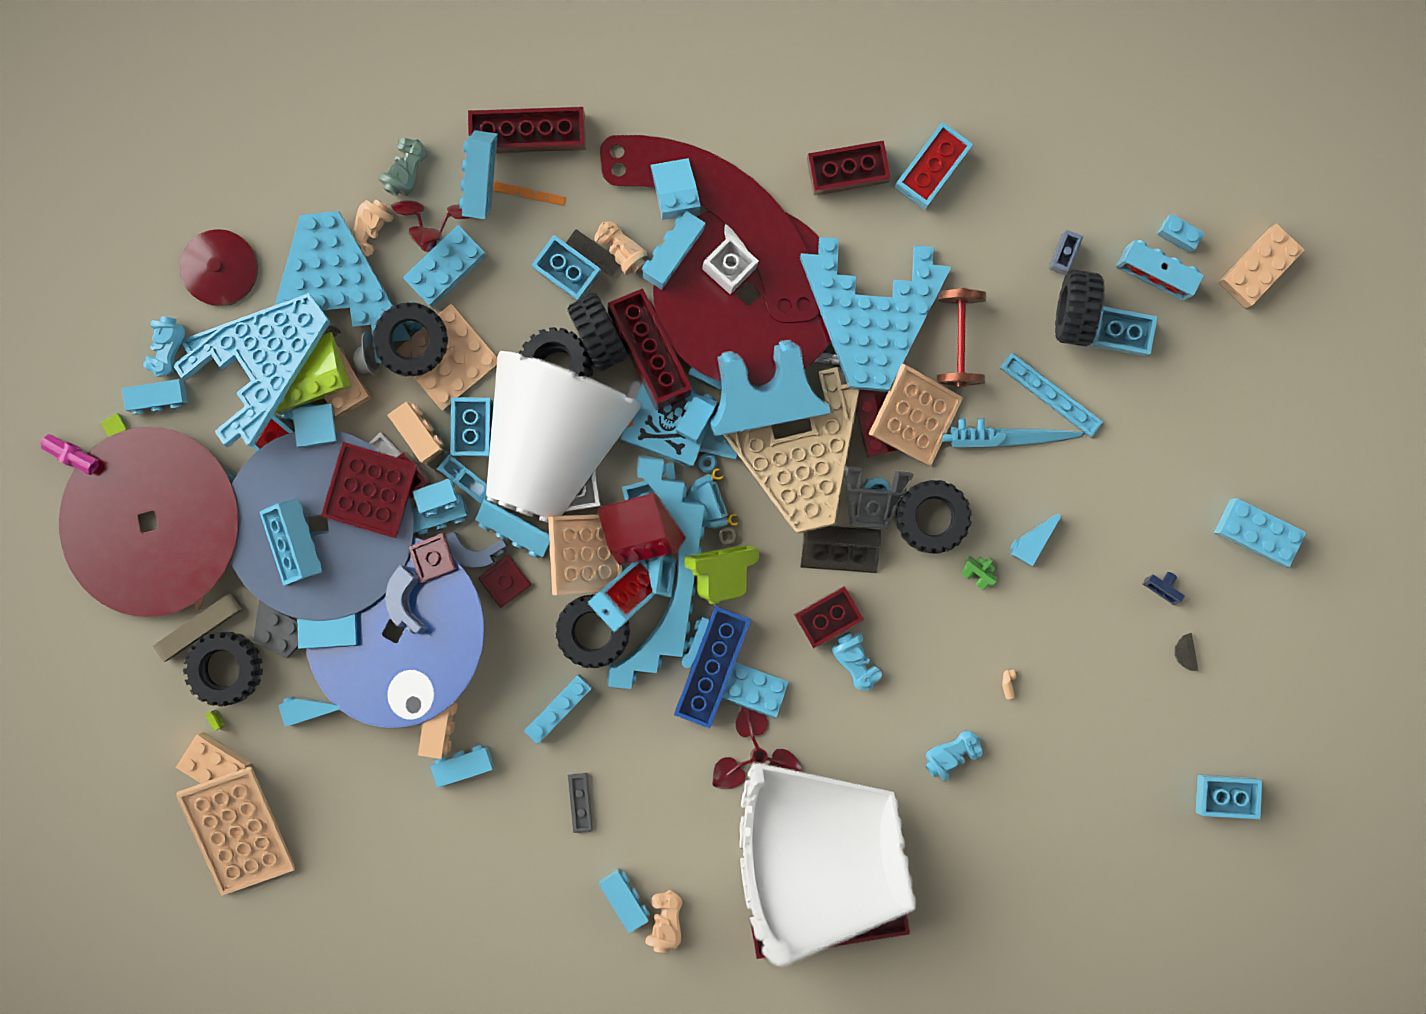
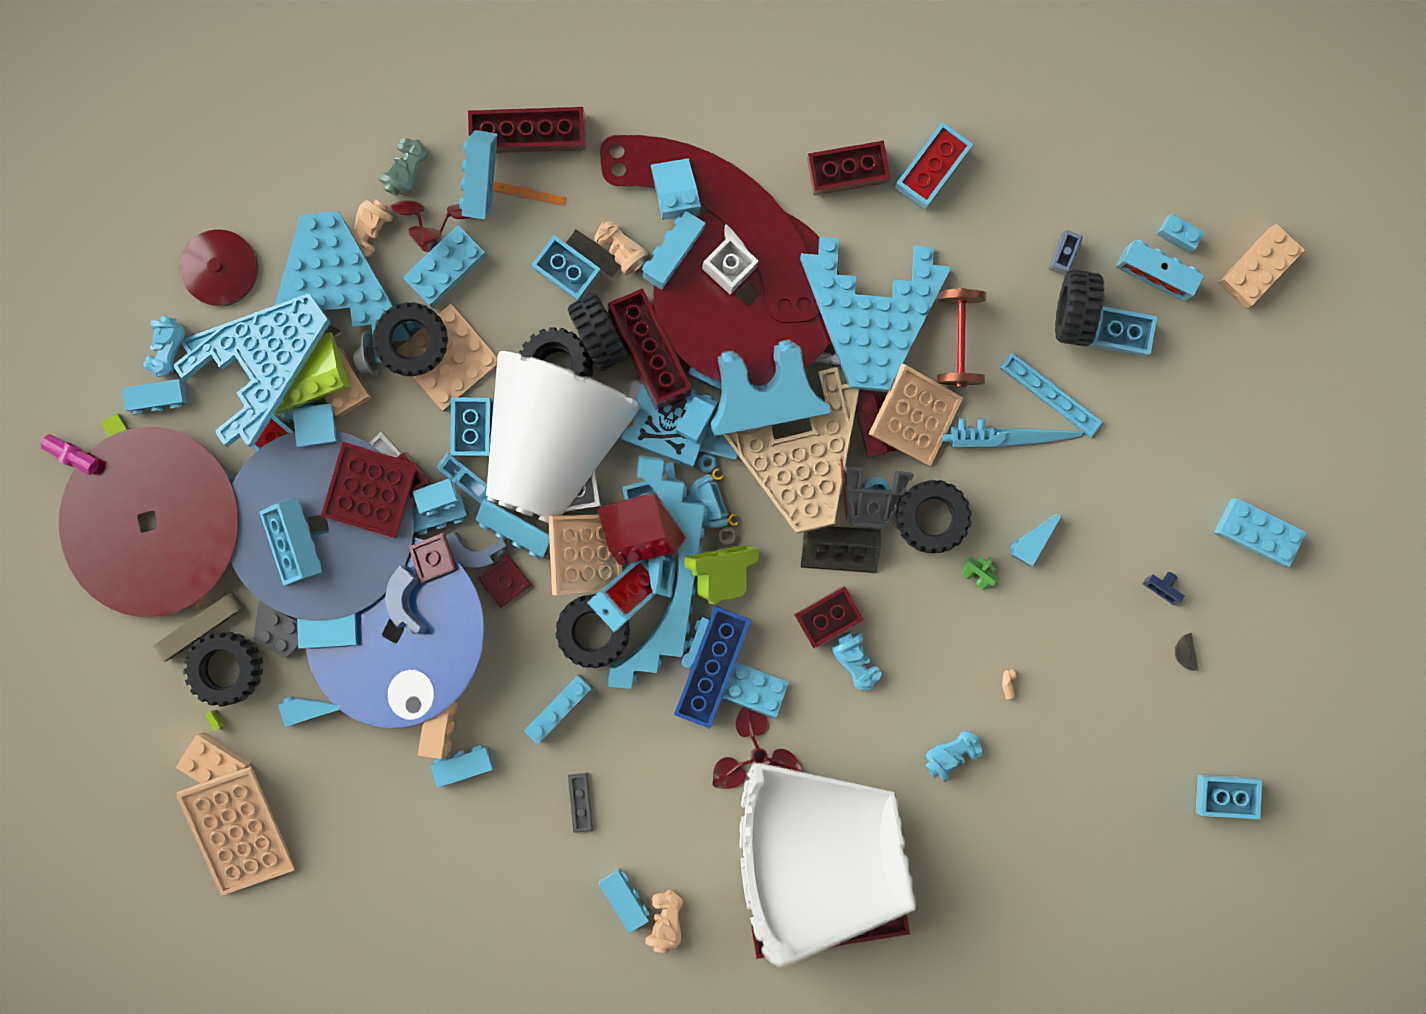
light nougat brick [388,401,445,464] -> none
none -> orange piece [840,455,848,520]

